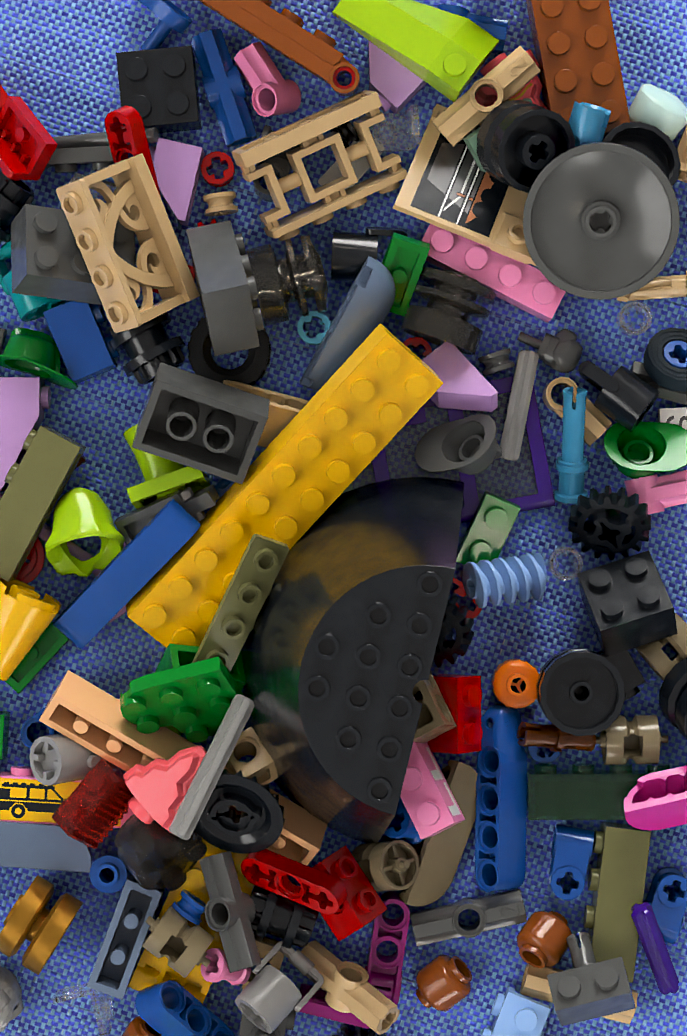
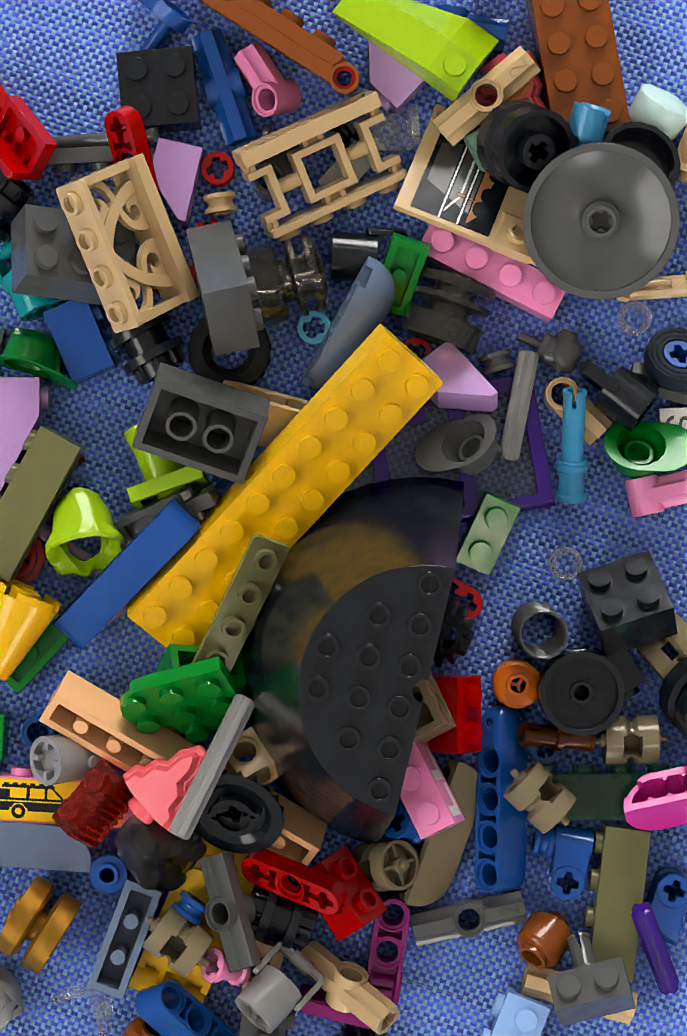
dark orange head [416,954,472,1012] -> none
light blue piece [462,553,547,608] -> none
black gear [568,486,651,560] -> none
none -> dark tan wheel [503,760,577,834]
none -> dark grey piece [511,601,569,660]
none -> blue bush [531,826,556,860]

